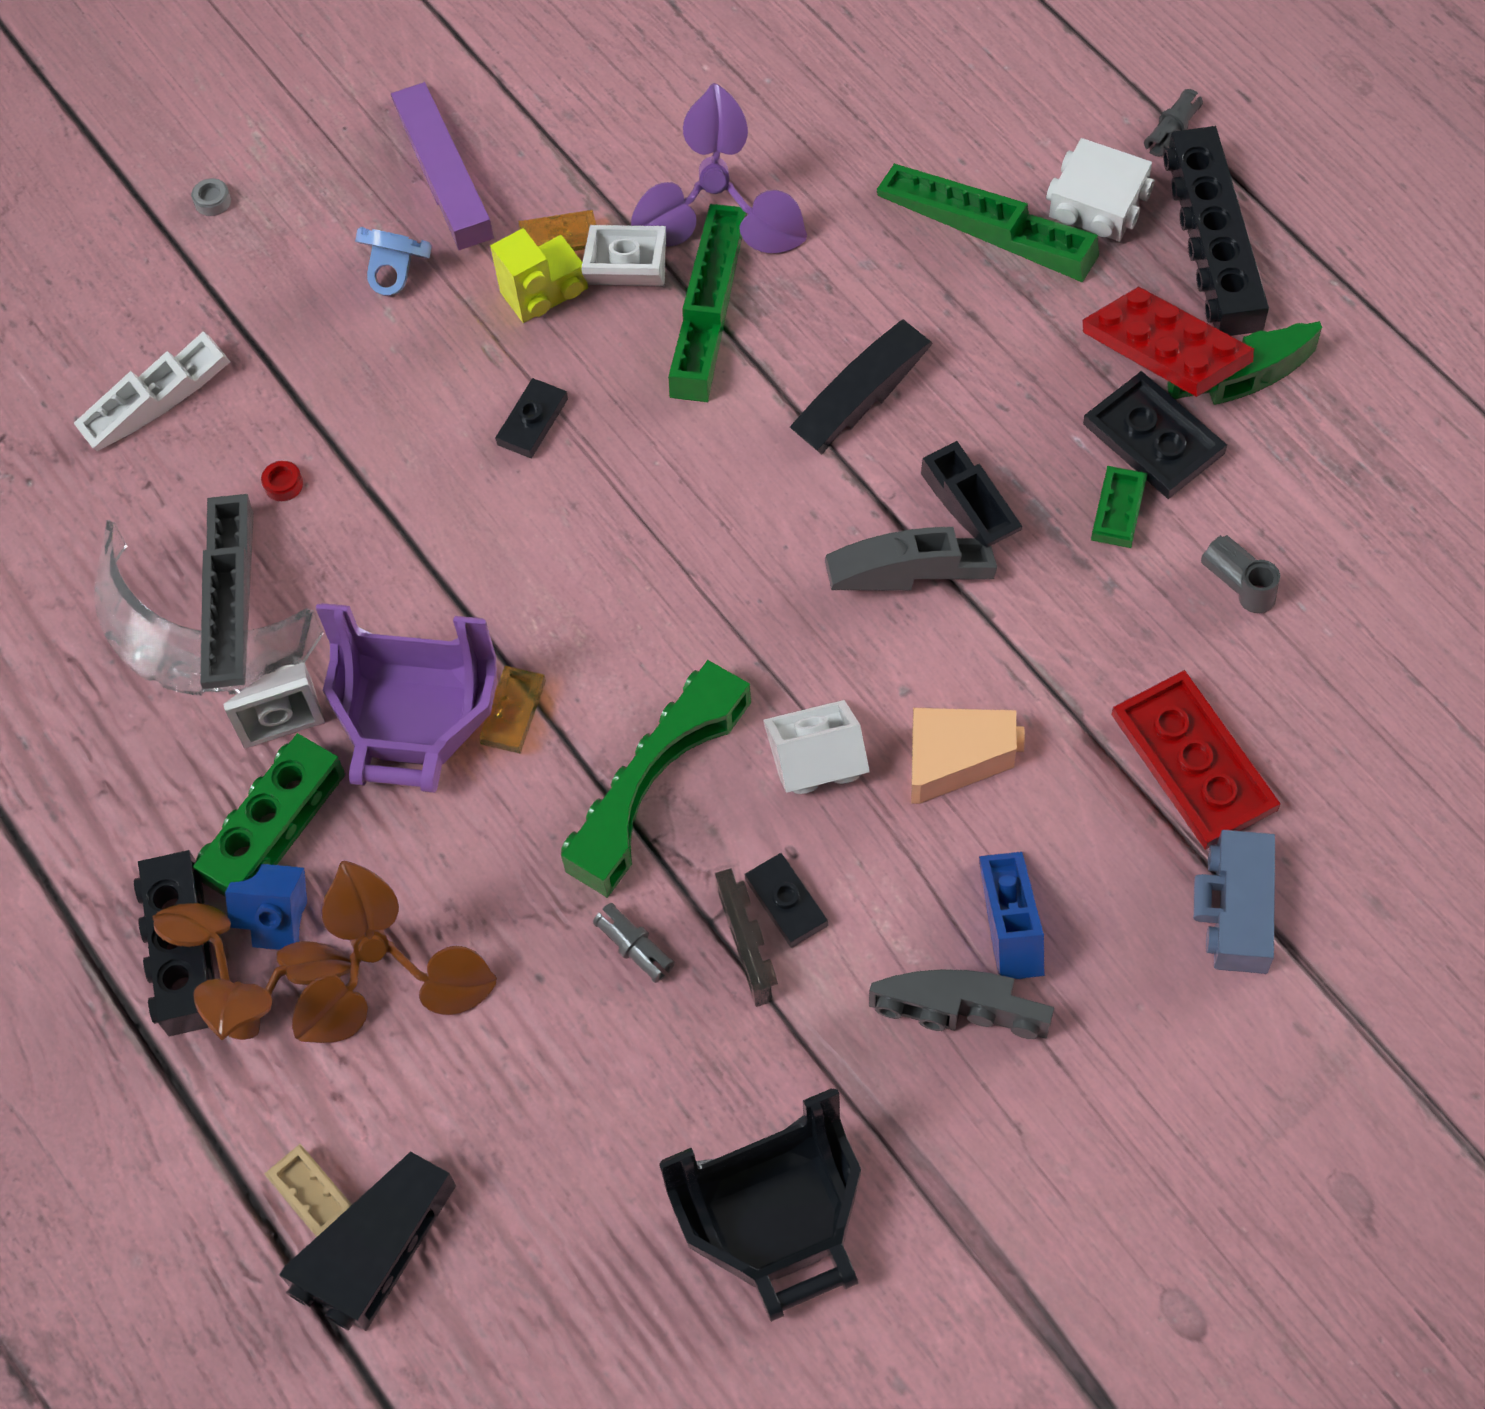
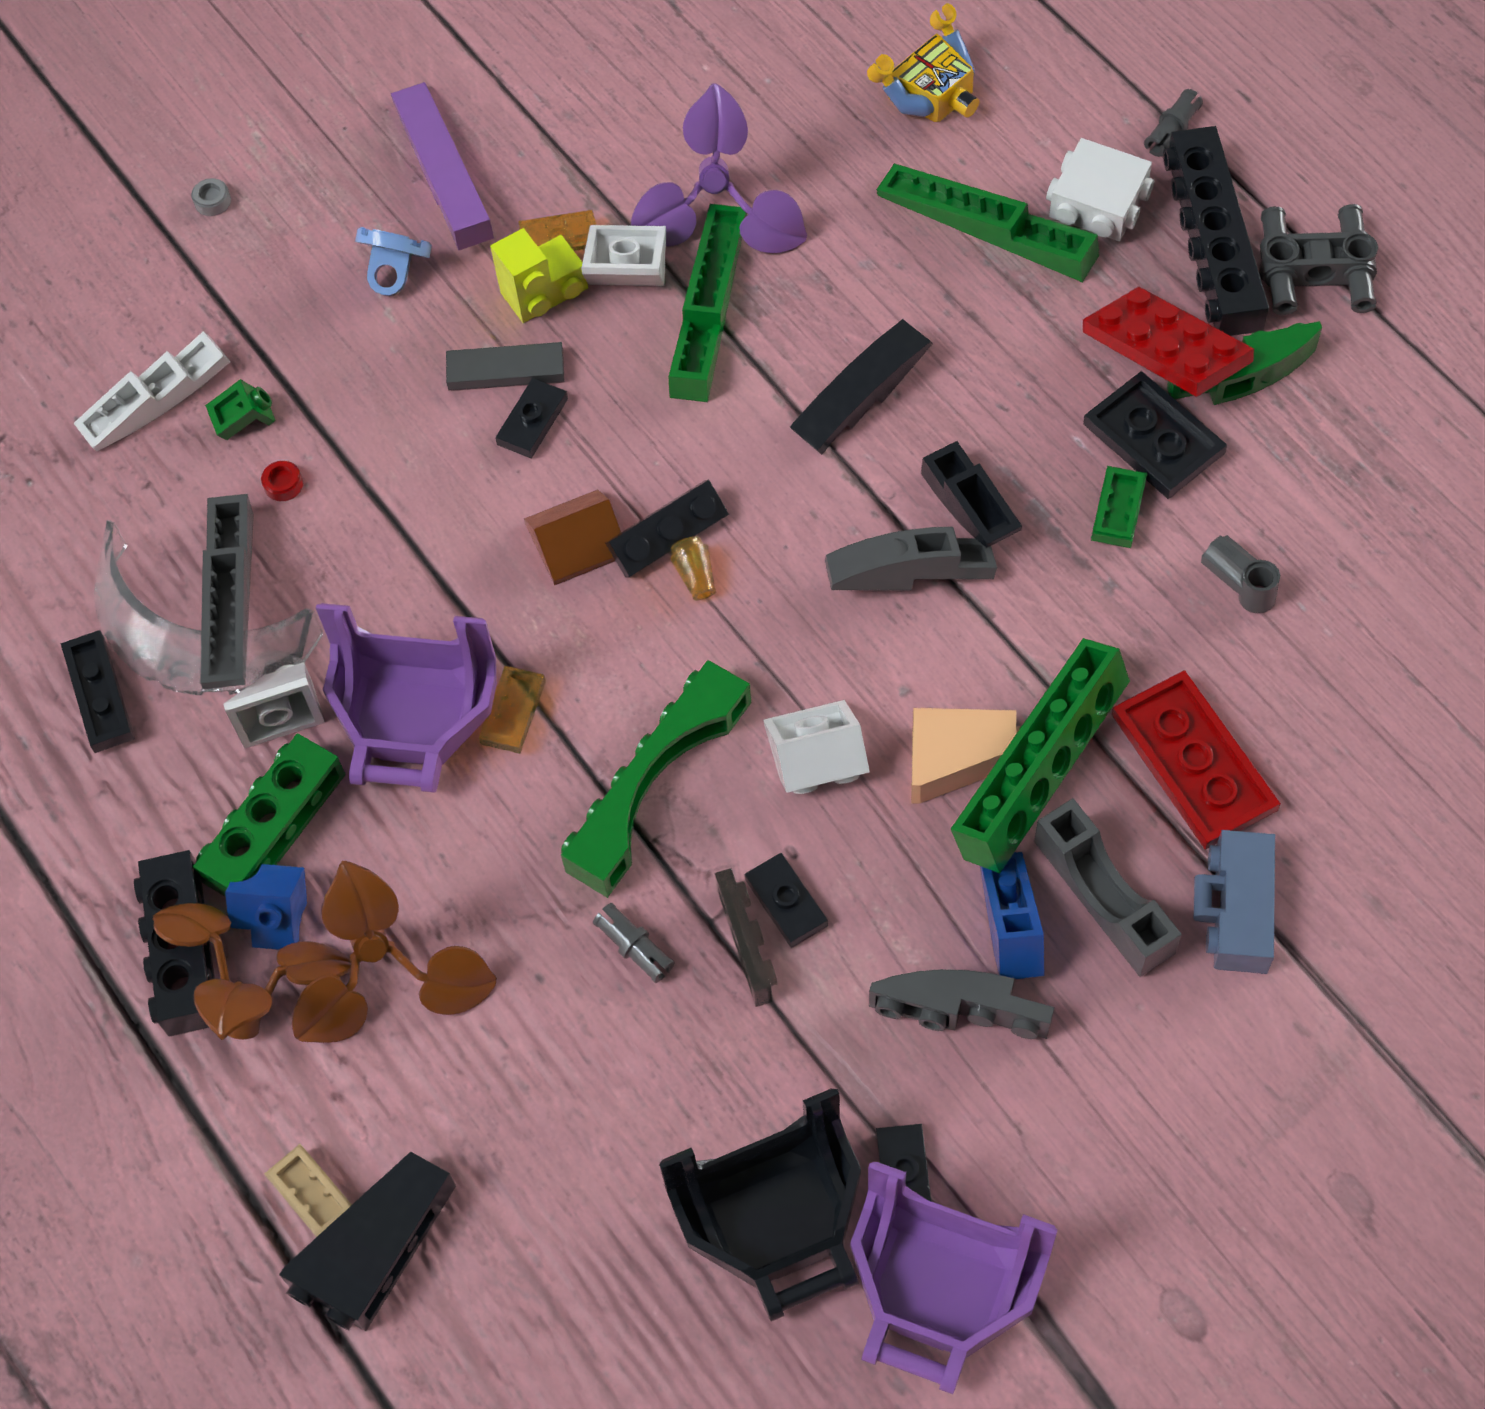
none -> black plate [60,630,135,753]
none -> green bracket [205,379,276,440]
none -> dark grey tile [446,342,564,391]
none -> dark orange slope [524,489,621,586]
none -> black plate [605,479,729,577]
none -> clear yellow cone [670,536,716,601]
none -> medium lavender piece [850,1162,1057,1394]
none -> torso [867,3,980,122]
none -> black plate [876,1124,932,1202]
none -> green brick [951,638,1130,873]
none -> dark grey arch [1034,798,1182,977]
none -> dark grey piece [1259,204,1378,315]

